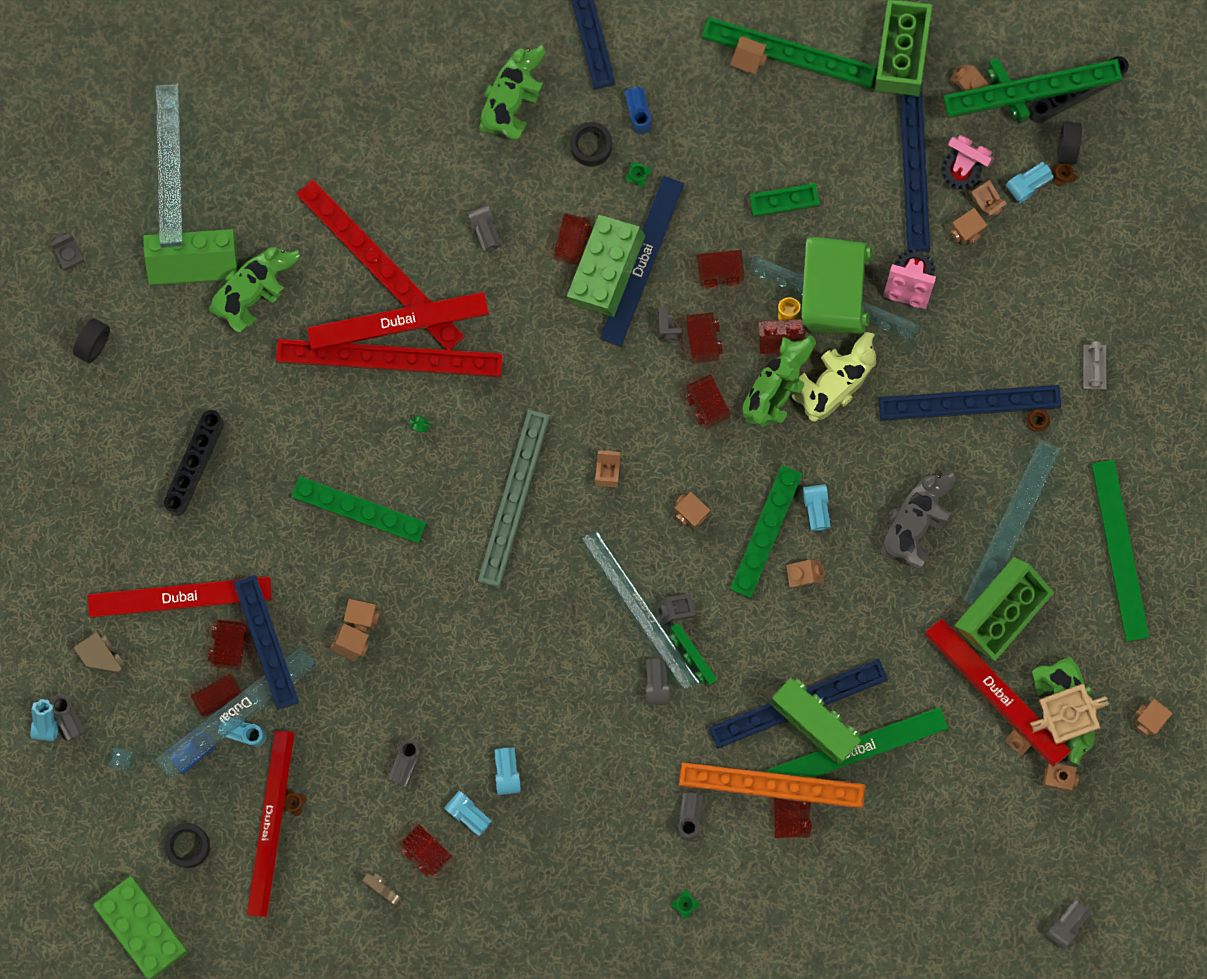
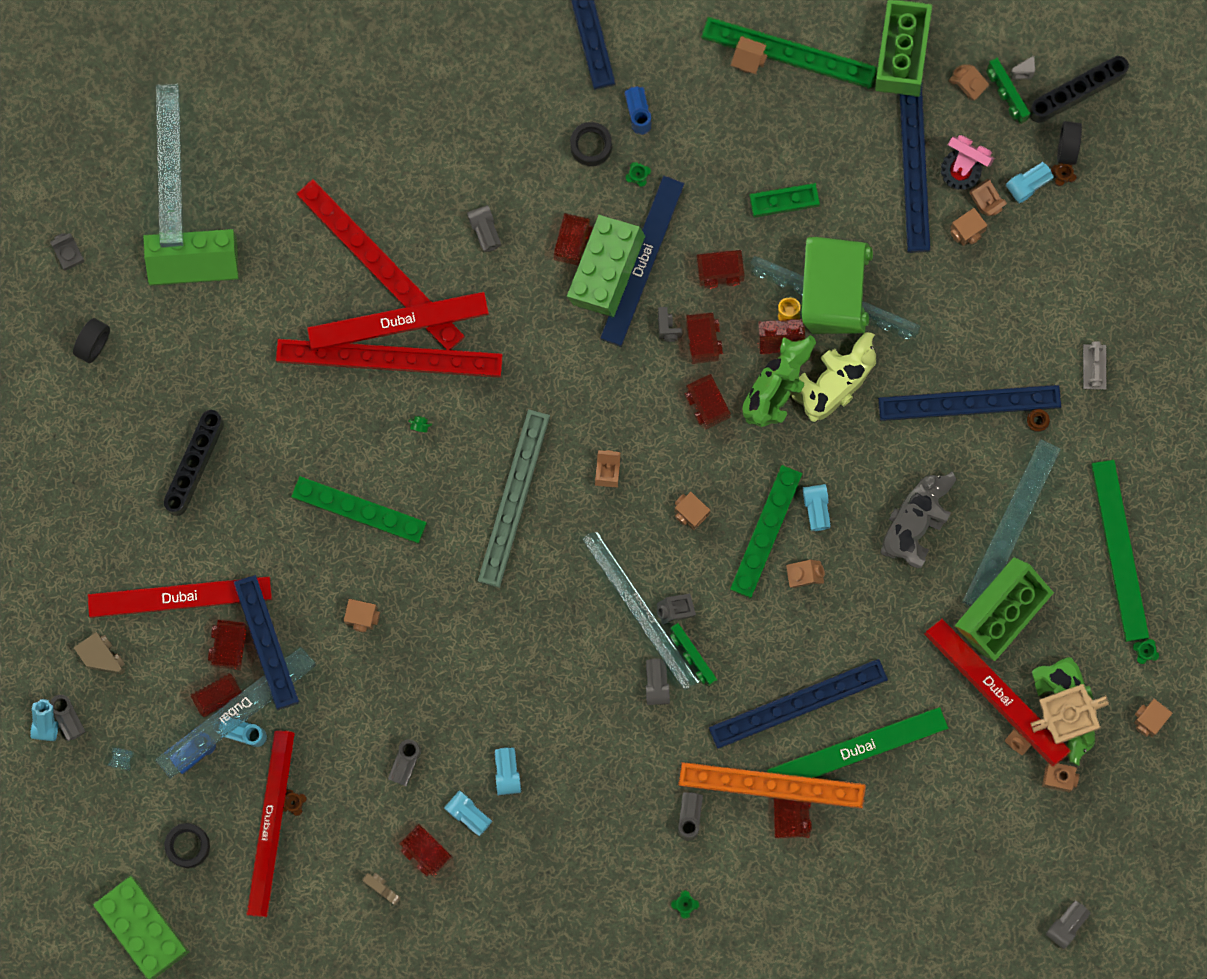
bright green animal [209,247,300,333] -> none
medium nougat brick [330,624,369,661] -> none
bright green animal [479,45,546,140] -> none
bright green brick [770,678,861,766] -> none
bright pink plate [883,249,936,309] -> none
green tile [943,59,1123,119] -> none
none -> light grey slope [1010,56,1035,80]
none -> green plate [1133,639,1159,664]

